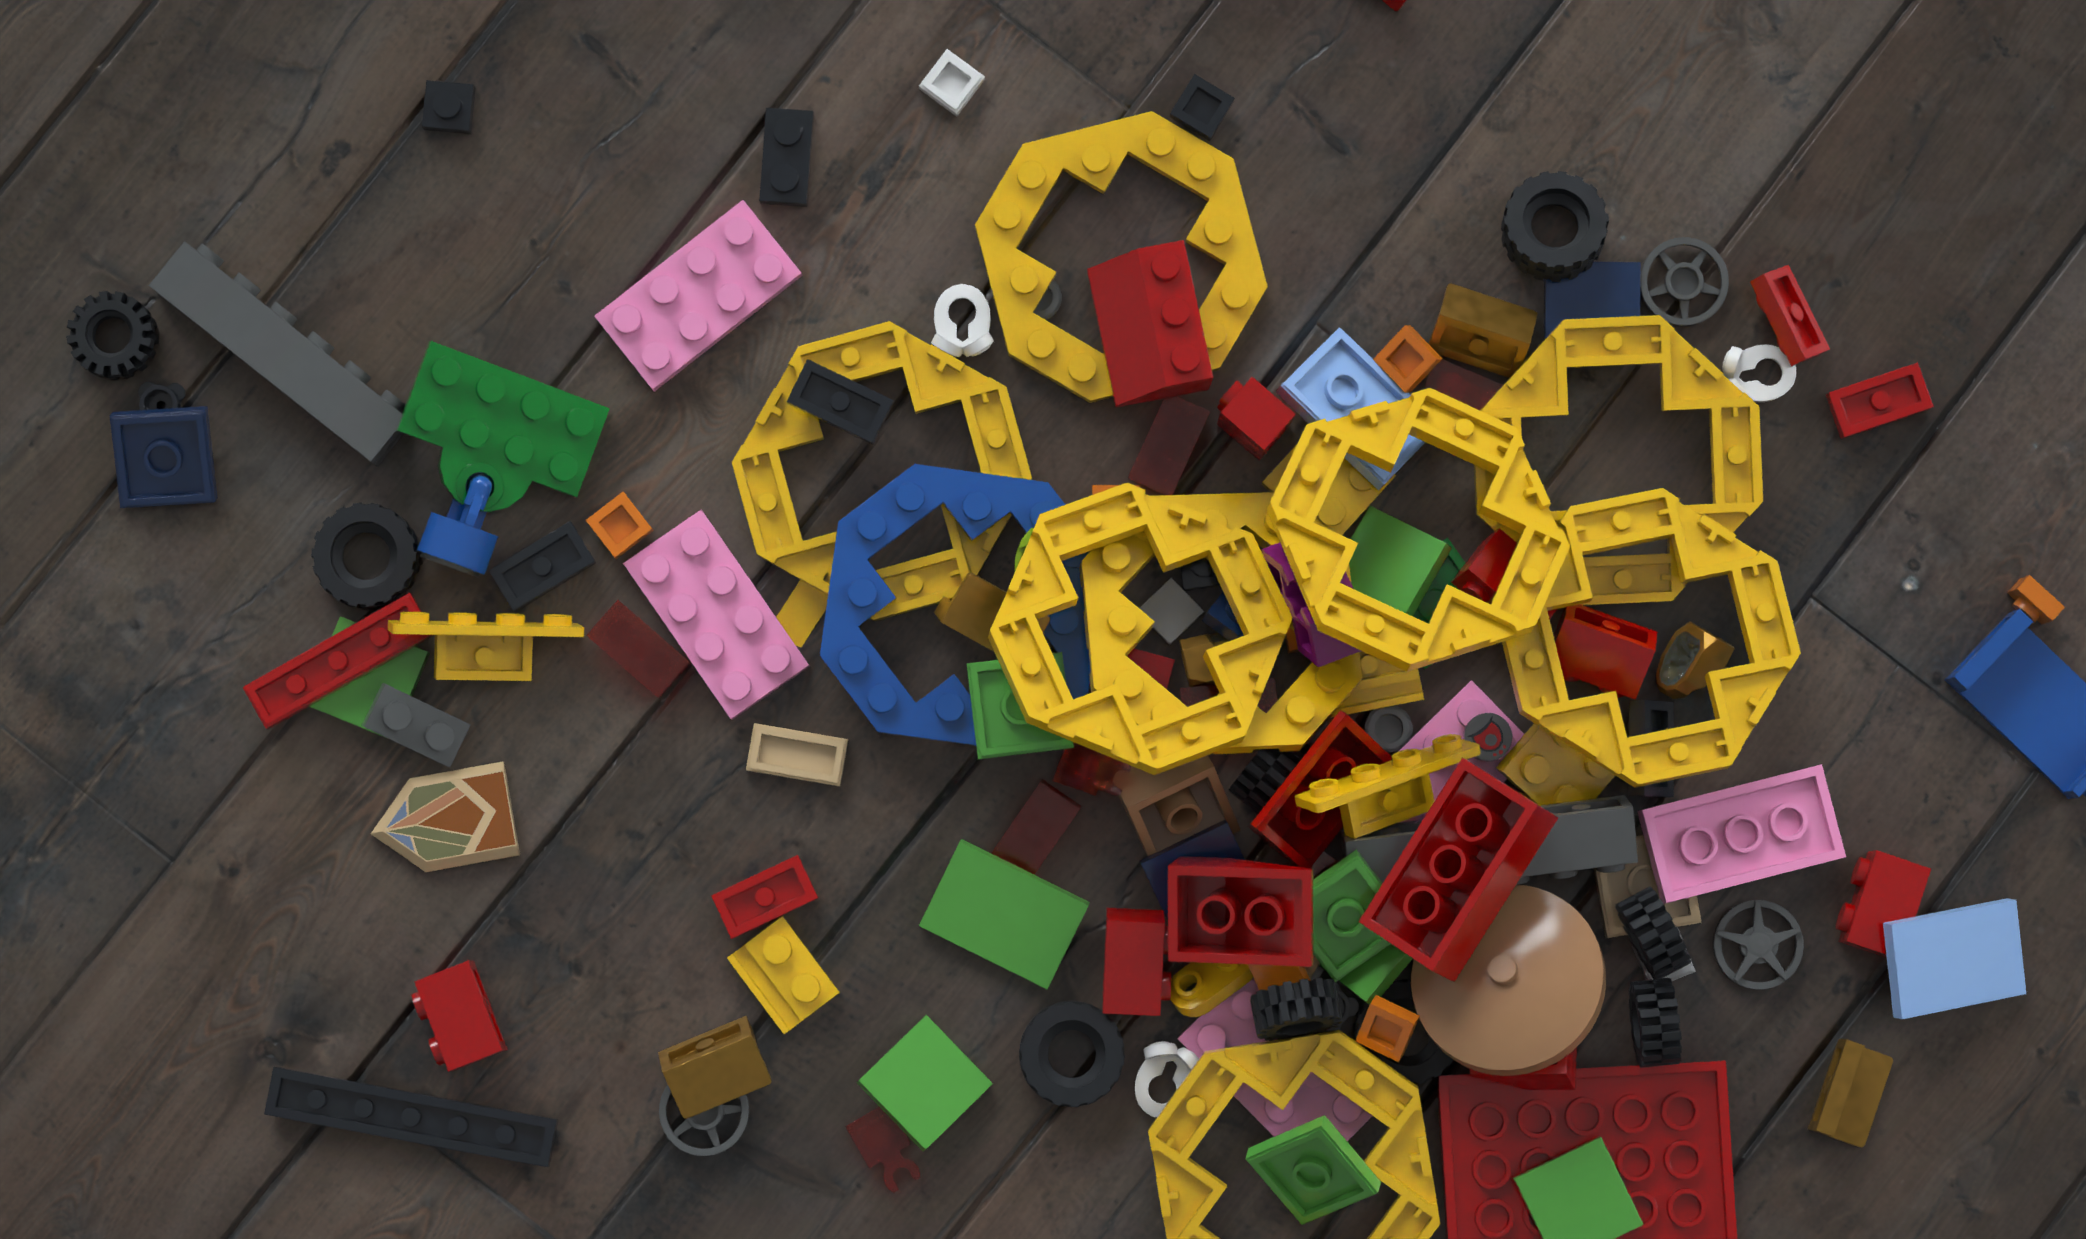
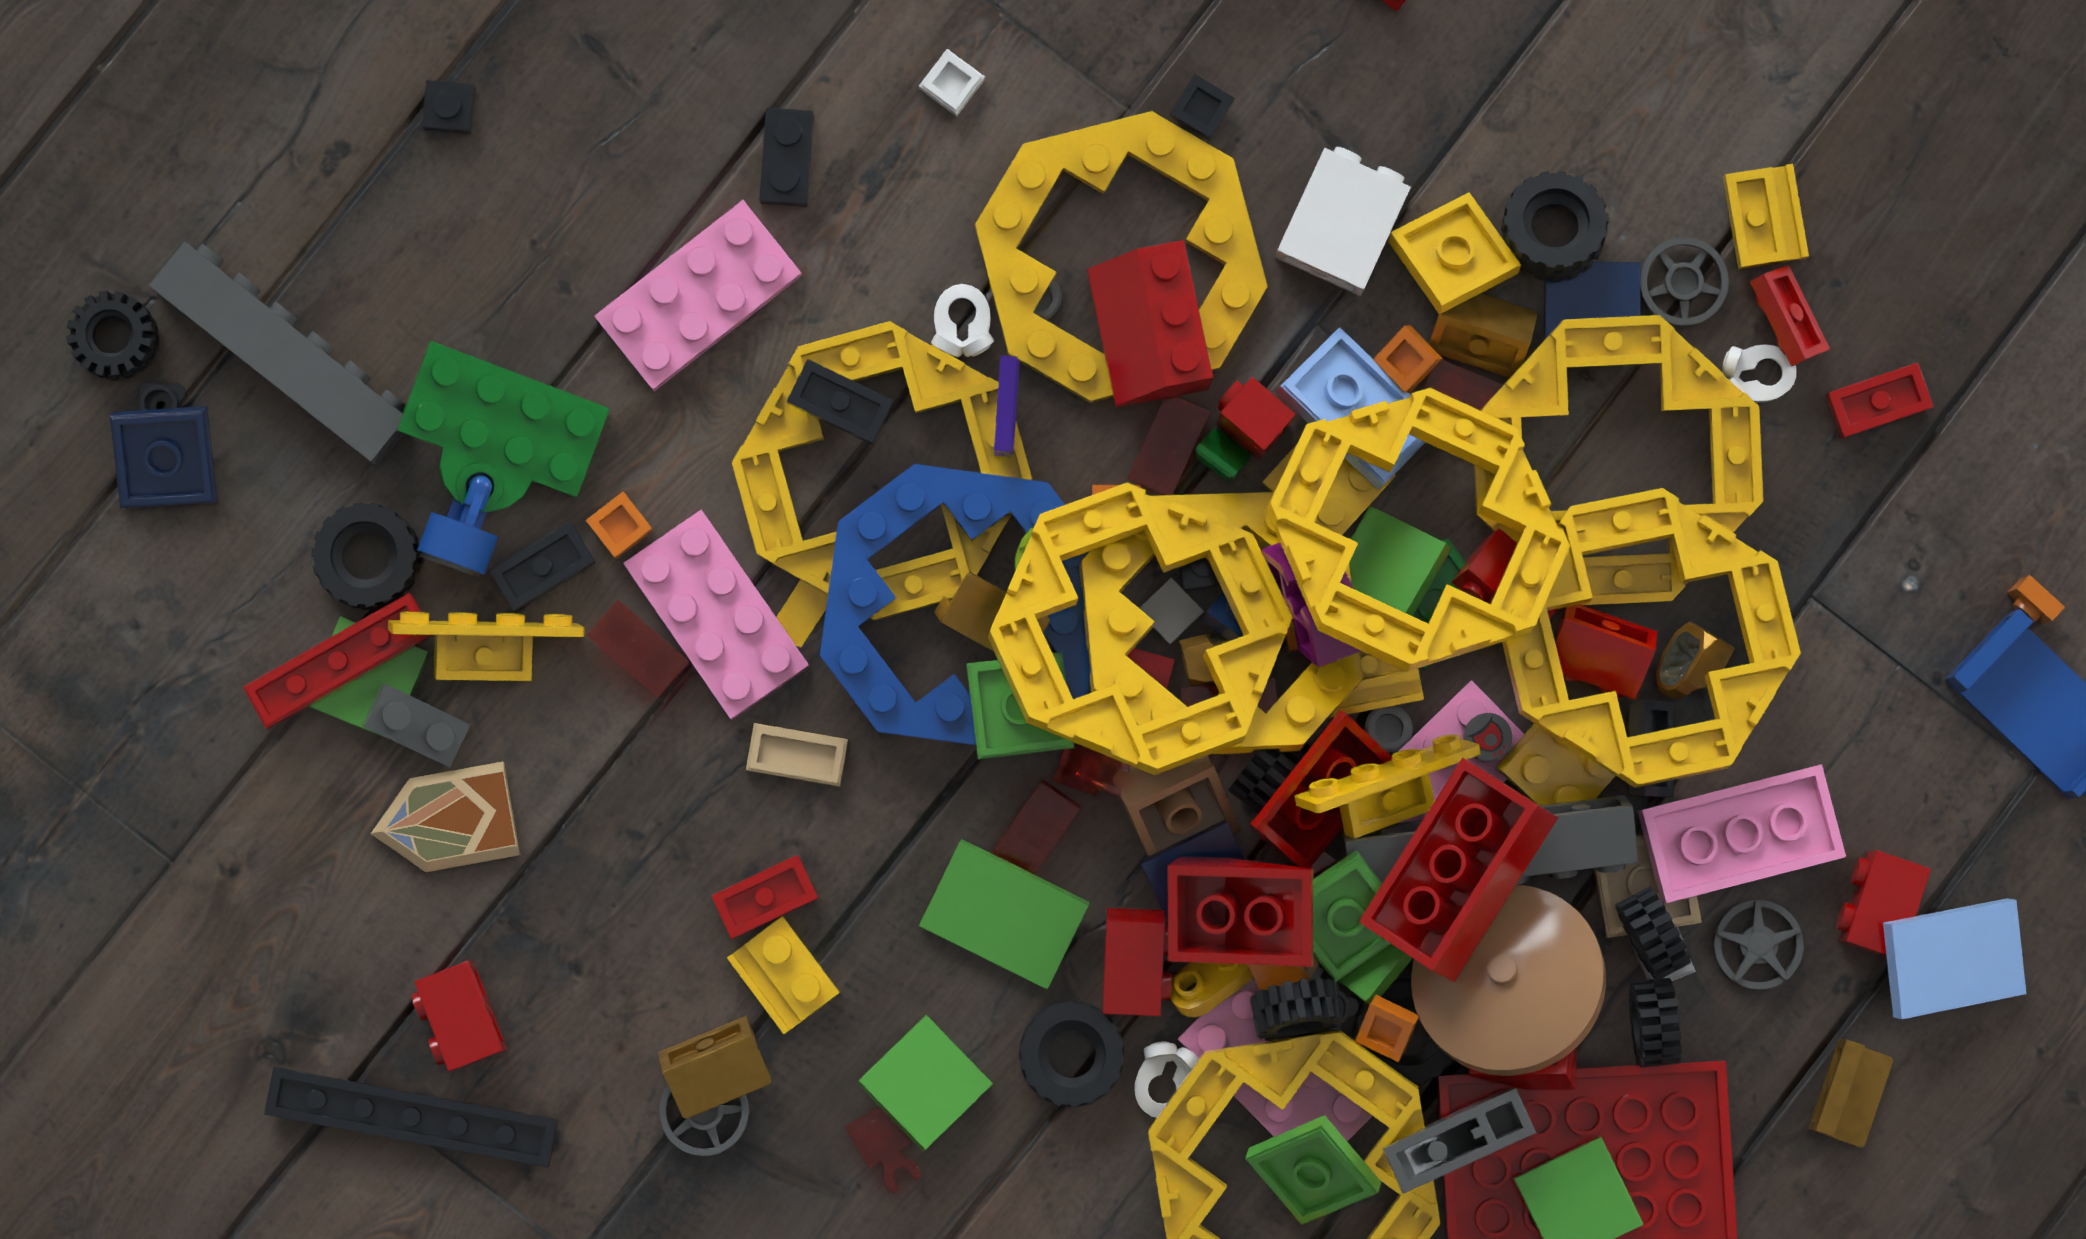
none -> dark purple tile [994,356,1020,457]
none -> green slope [1194,428,1251,483]
none -> white panel [1275,147,1411,297]
none -> dark grey slope [1382,1087,1536,1194]
none -> yellow plate [1388,192,1521,314]
none -> yellow plate [1723,164,1809,270]

